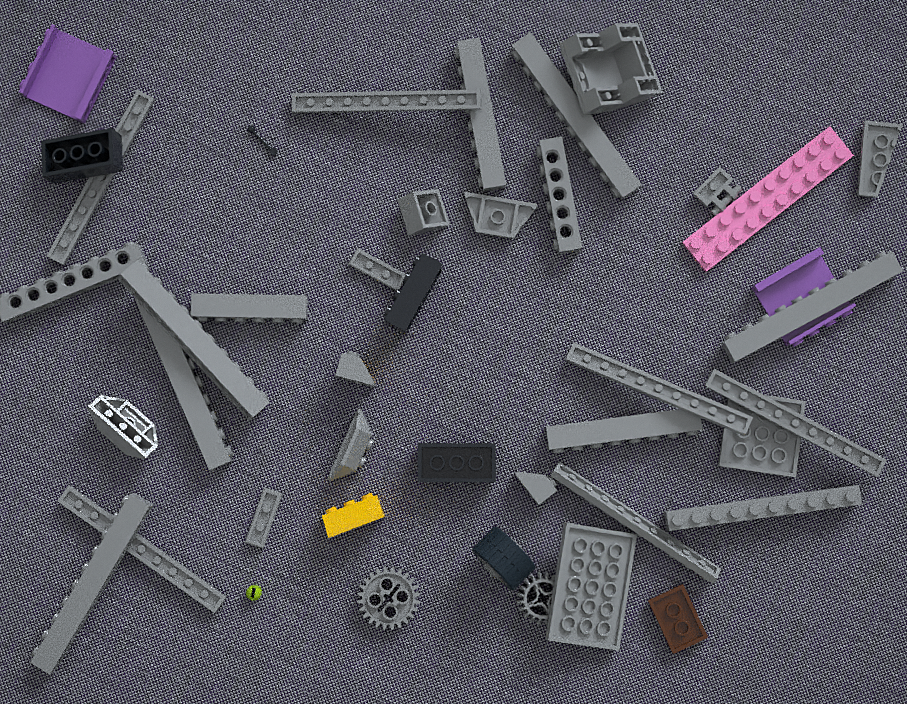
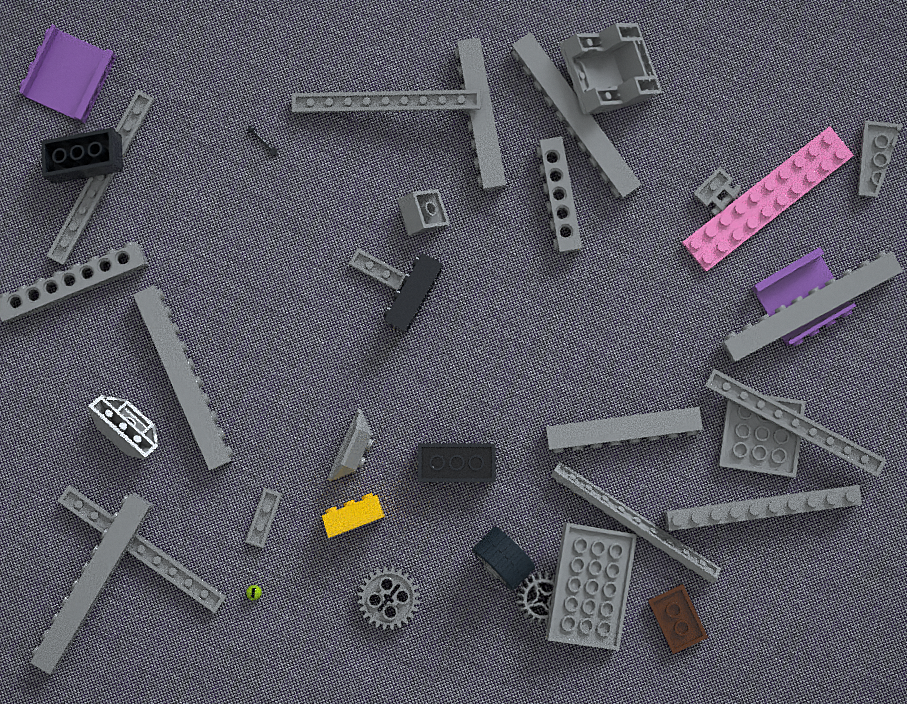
light grey brick [118,260,270,421] -> none
light grey brick [191,293,308,324] -> none
light grey slope [336,351,376,388] -> none
light grey wing [465,192,537,239] -> none
light grey slope [515,472,557,505] -> none
light grey plate [566,342,753,436] -> none

